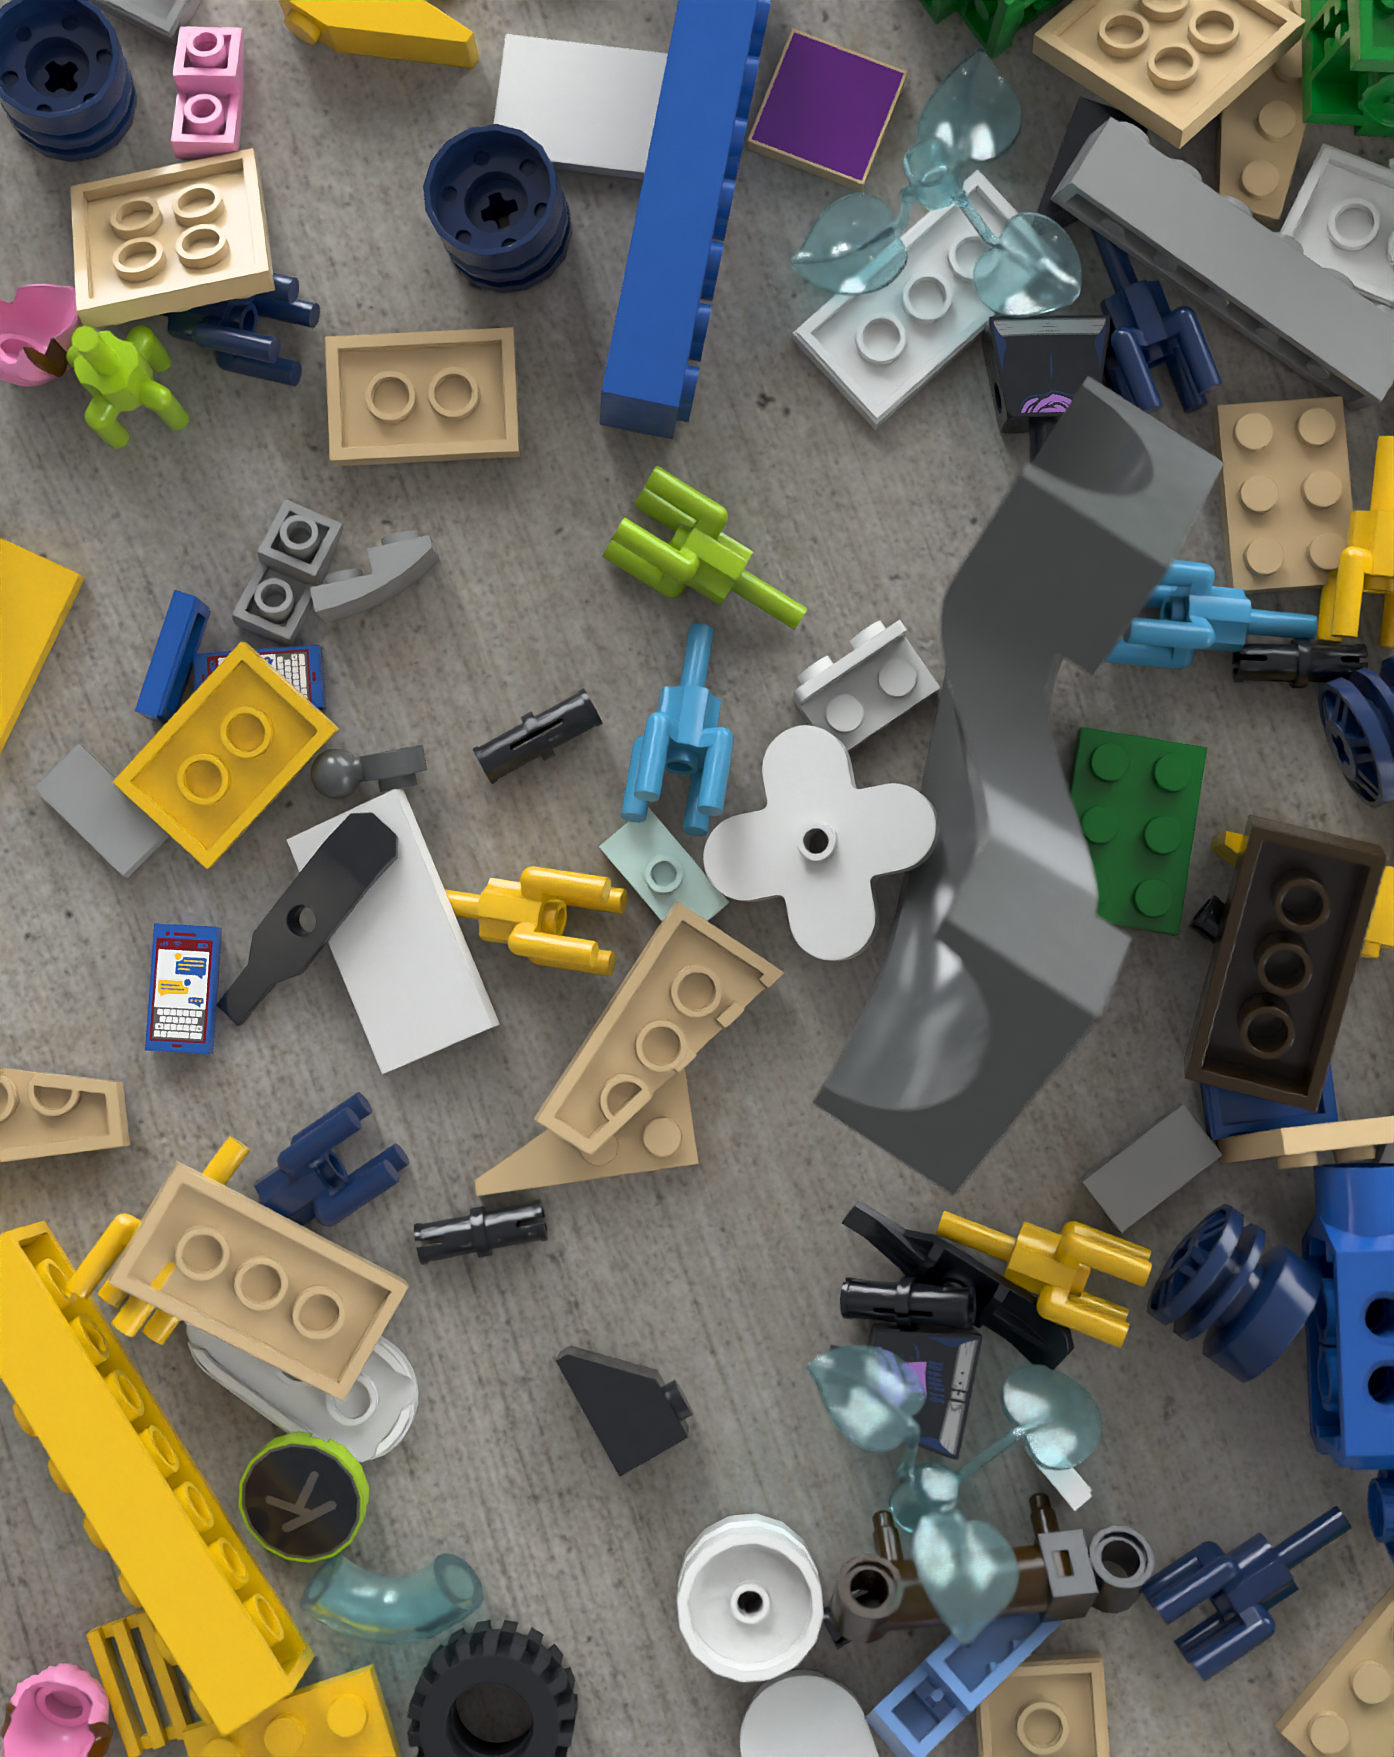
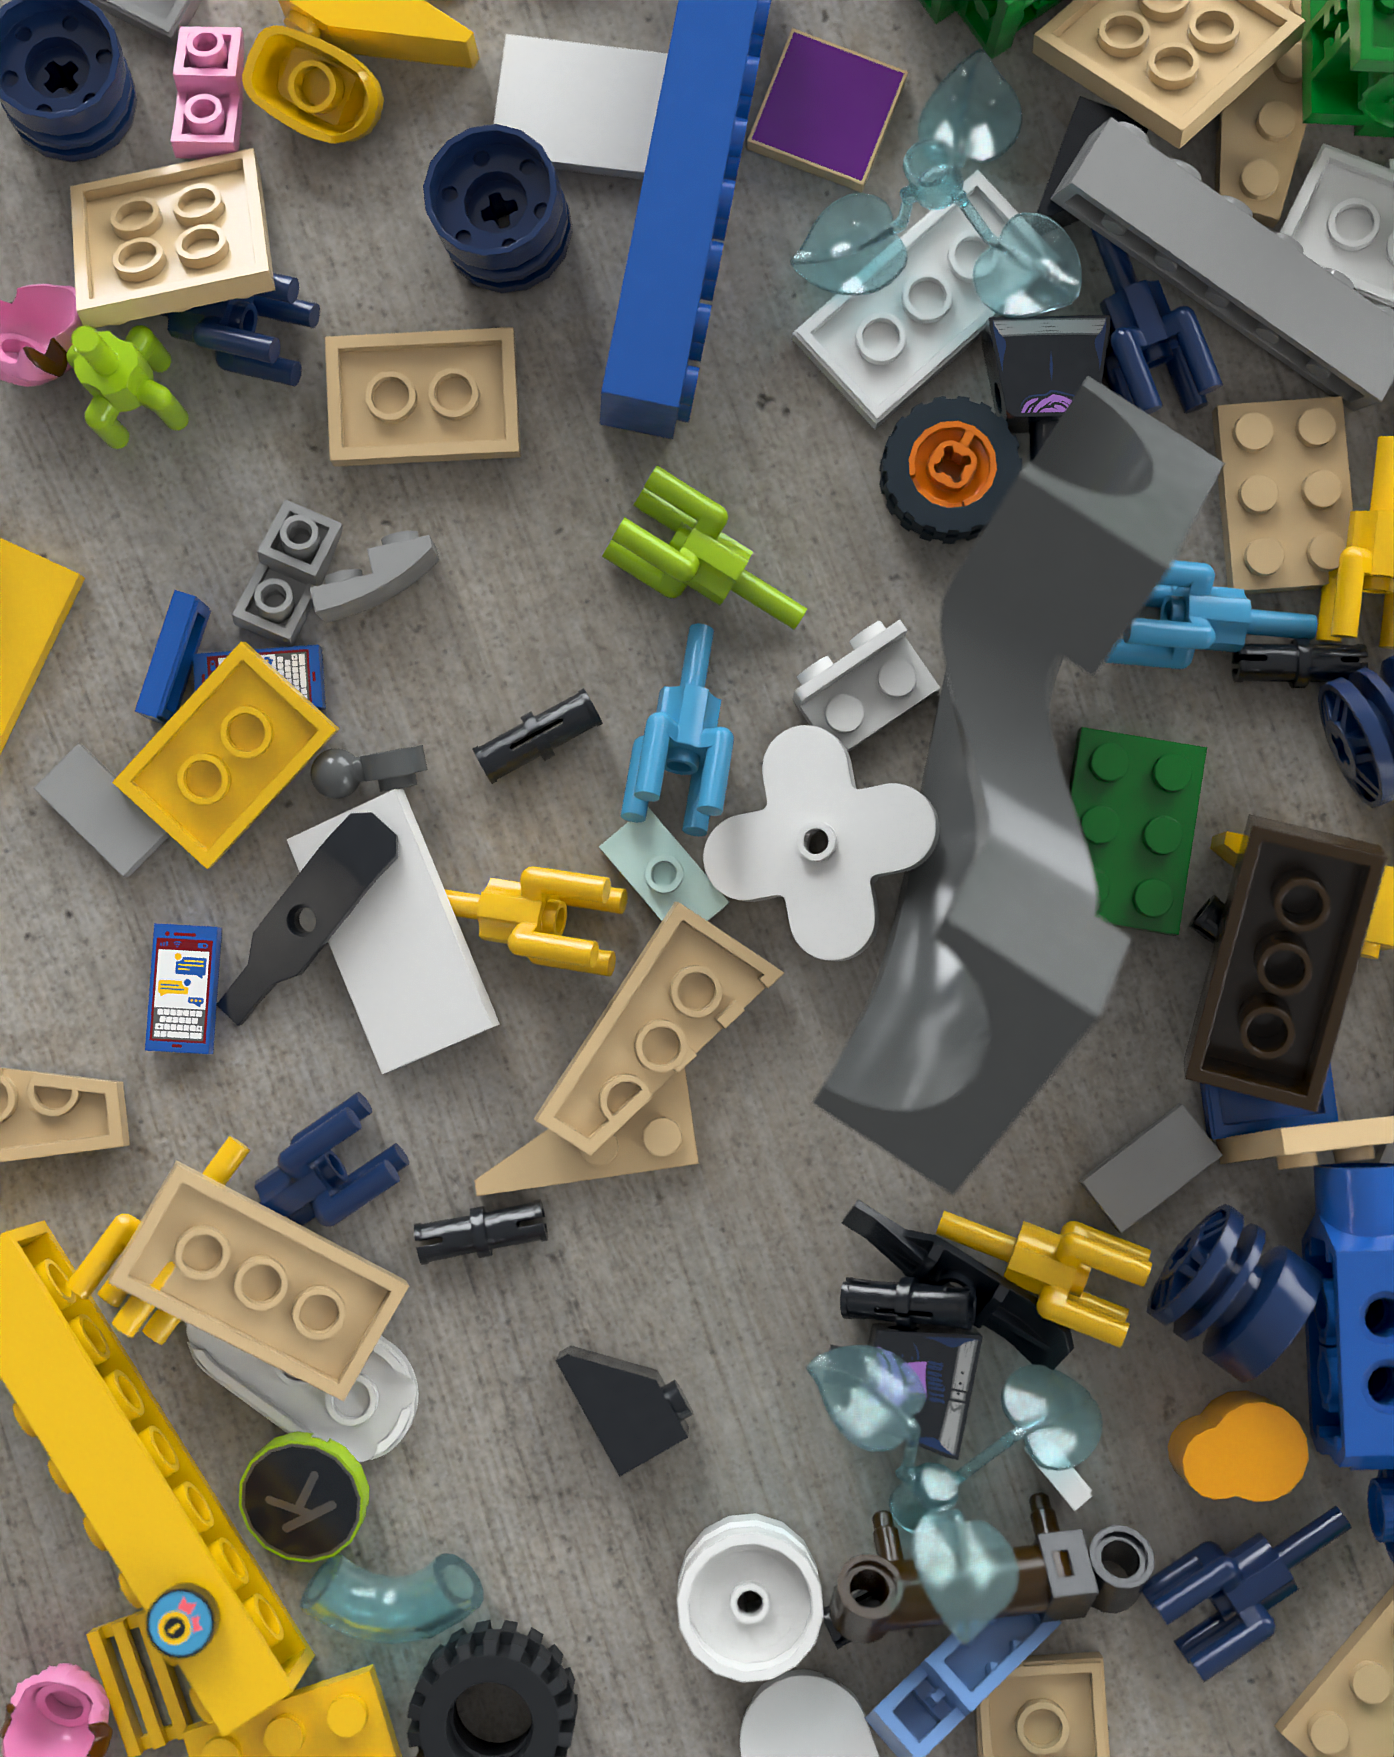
none -> tile [146,1583,220,1659]
none -> yellow piece [242,25,384,144]
none -> black wheel [879,396,1023,544]
none -> light orange piece [1168,1390,1309,1502]

